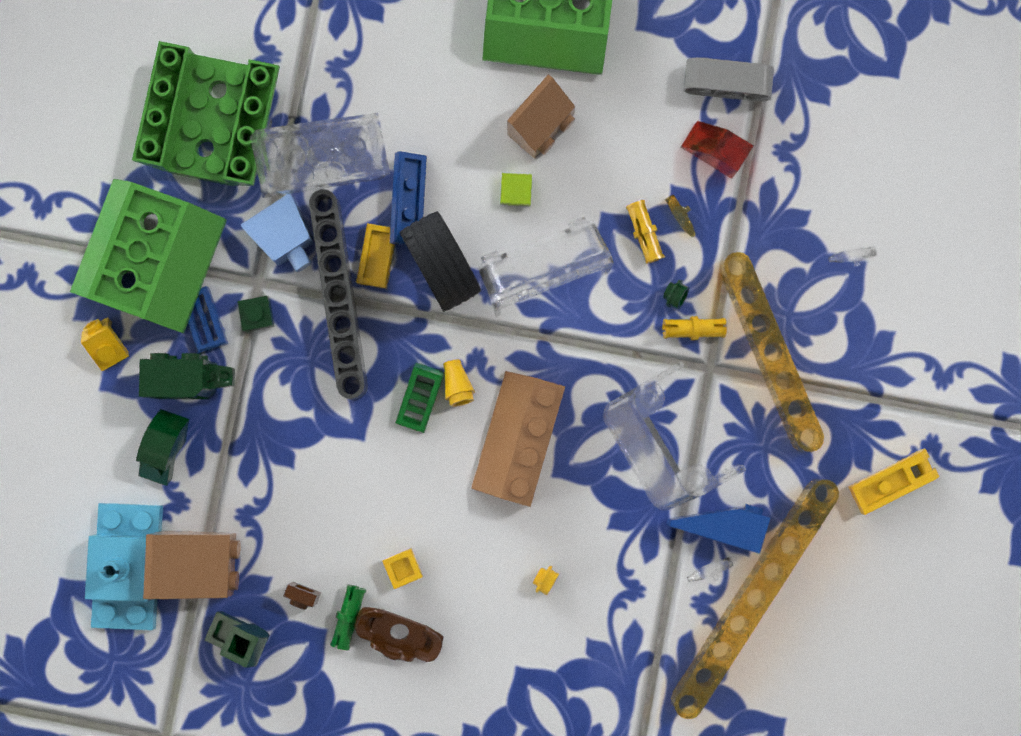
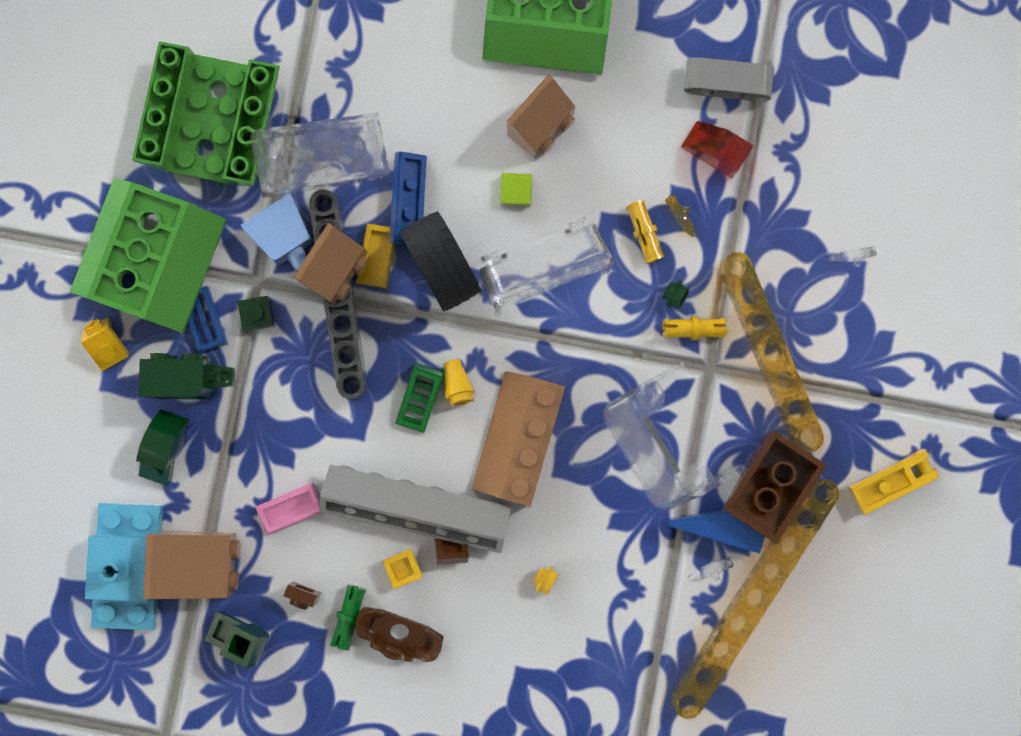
none -> bright pink tile [255,483,322,535]
none -> medium nougat slope [293,223,368,305]
none -> light grey brick [320,465,512,553]
none -> reddish brown plate [434,538,469,565]
none -> reddish brown slope [723,430,827,544]

